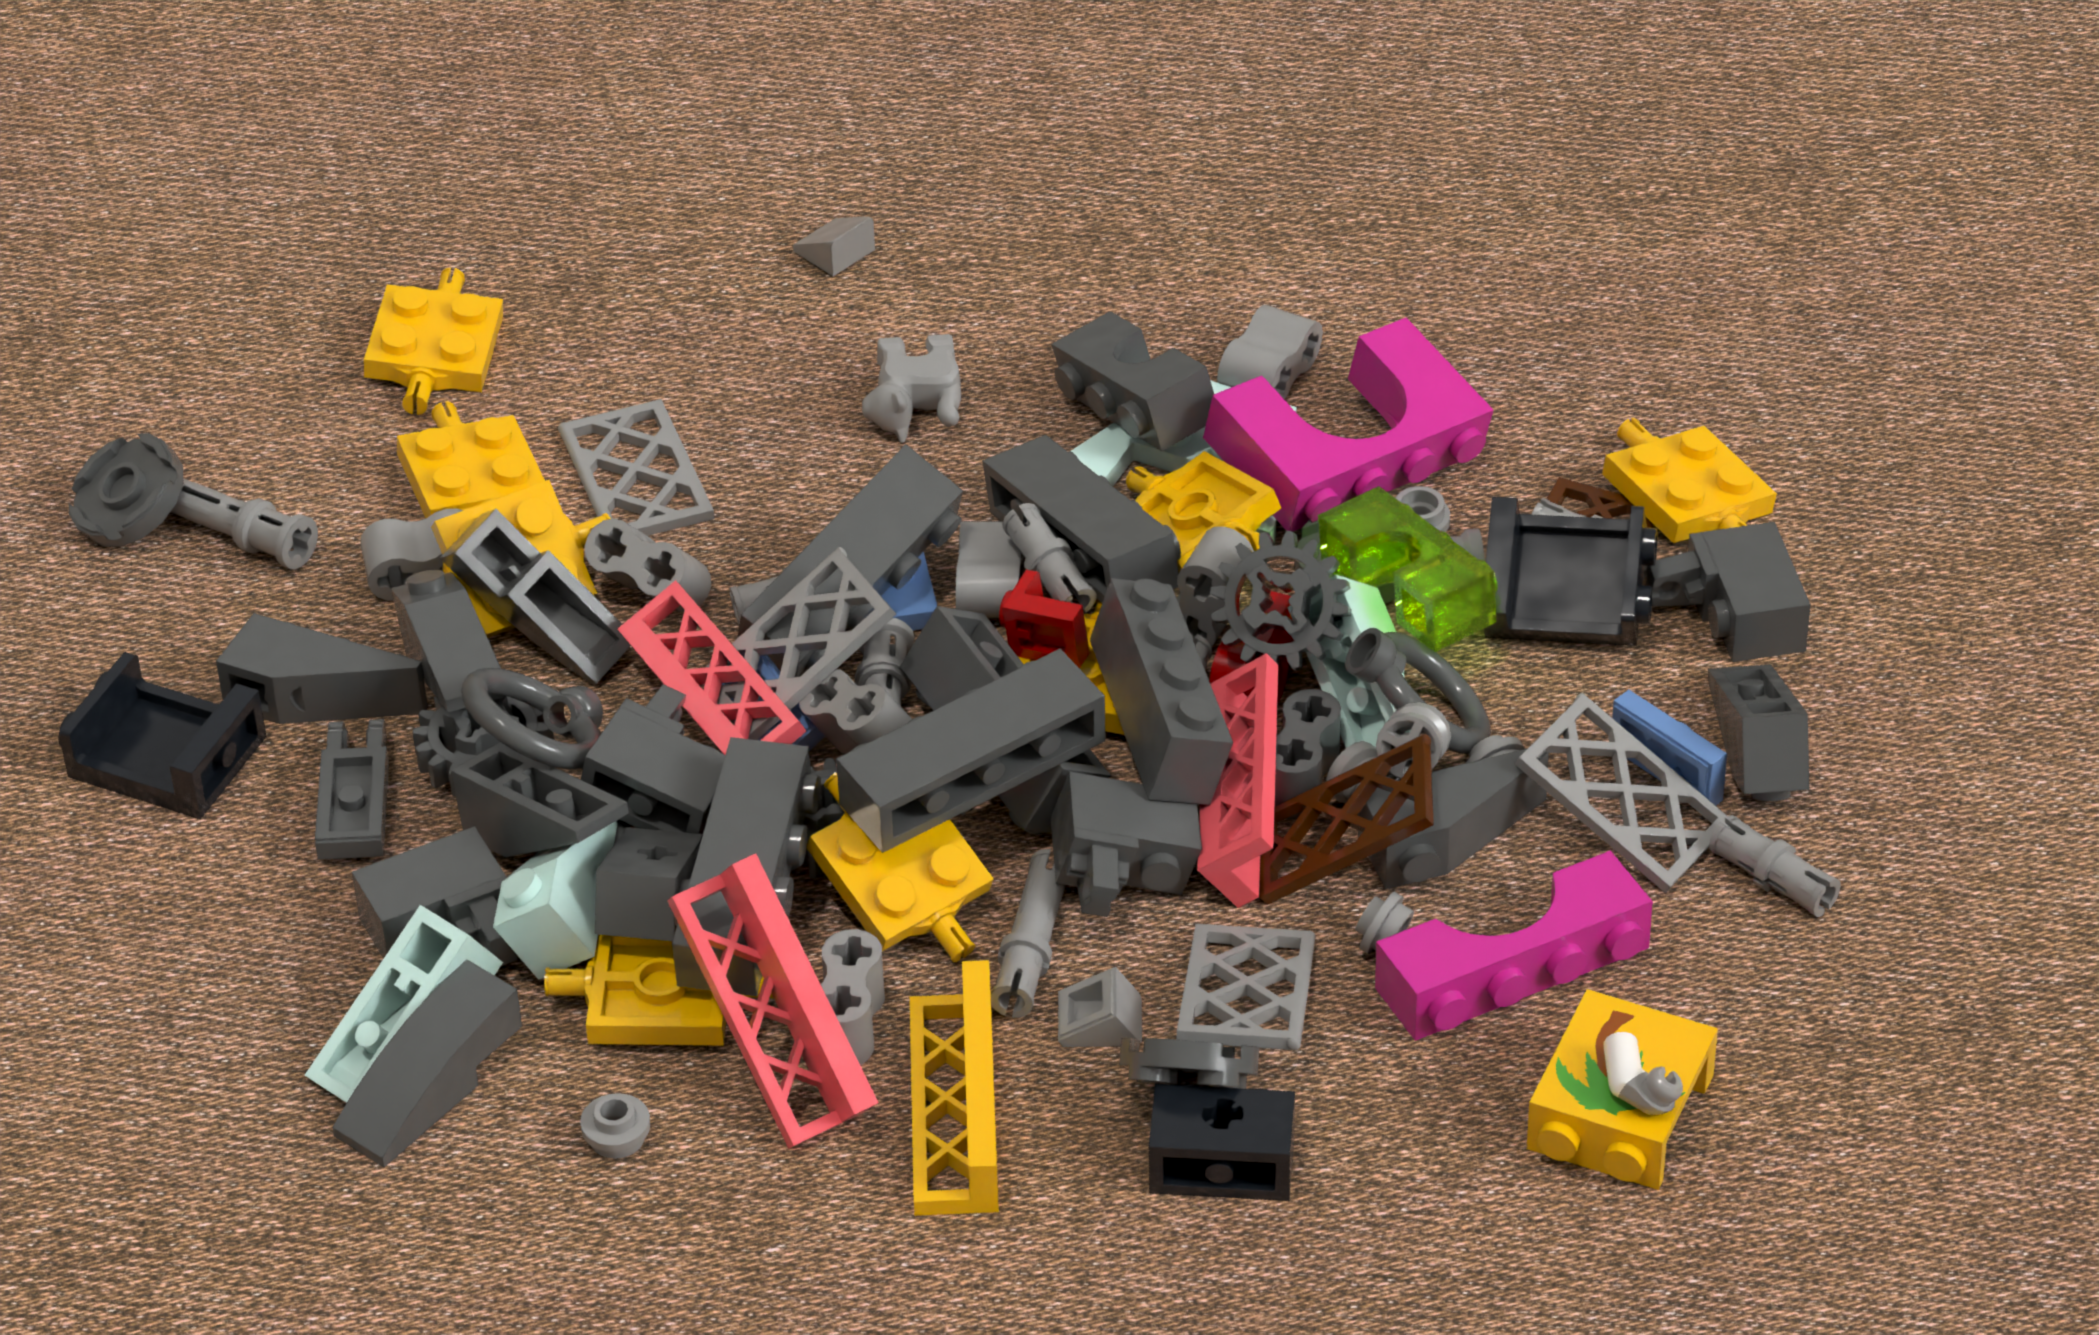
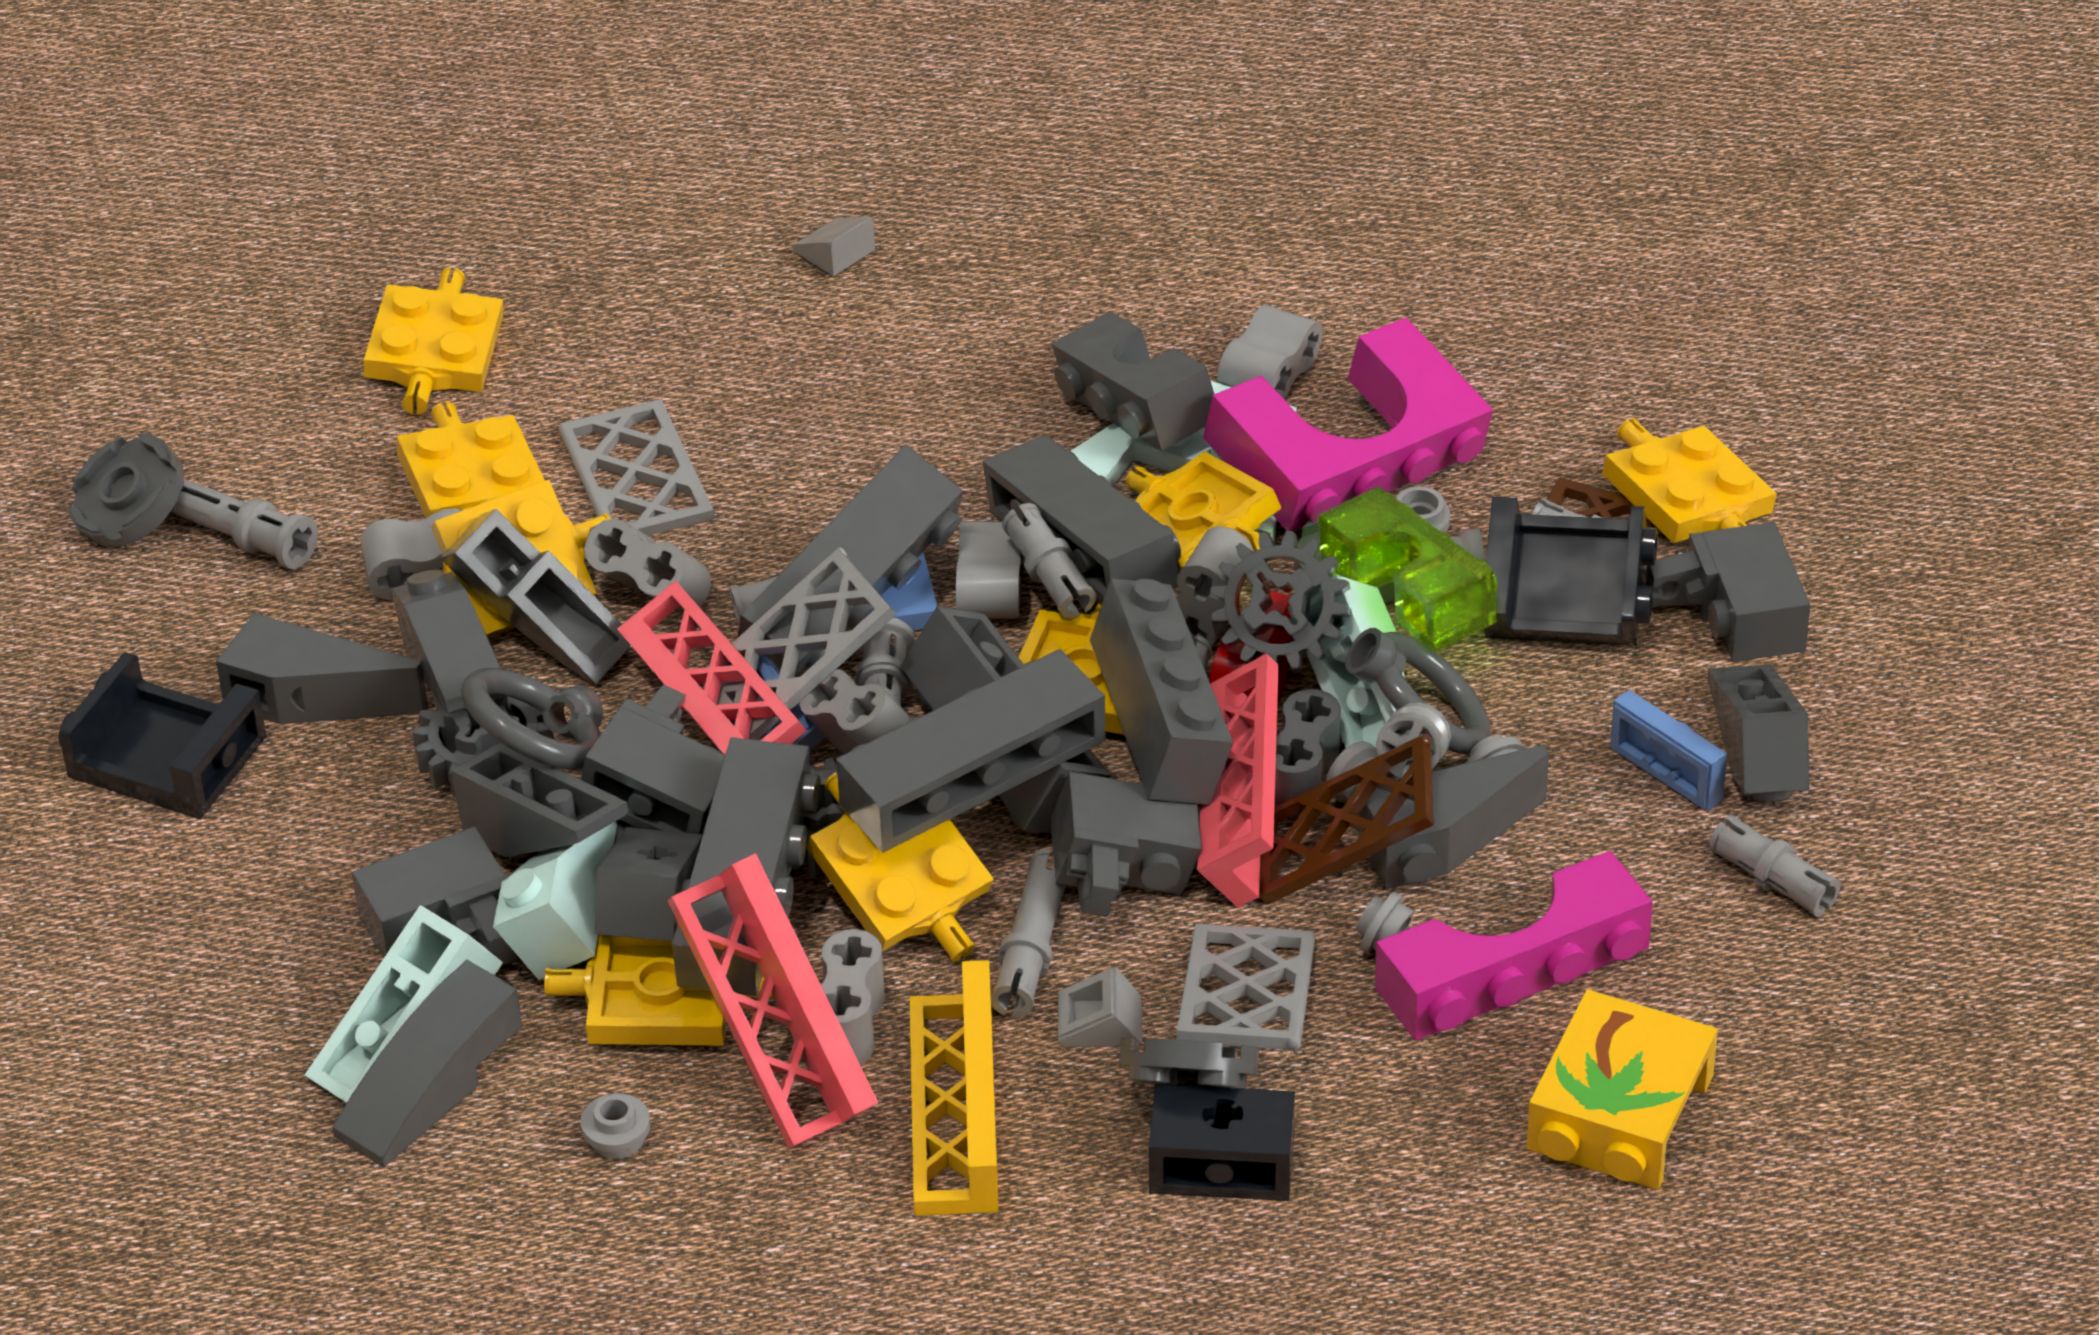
dark grey hinge [315,719,389,860] -> none
light grey animal [862,334,961,443] -> none
red bracket [999,569,1090,669] -> none
light grey window [1515,693,1731,893] -> none
arm [1603,1032,1683,1115] -> none

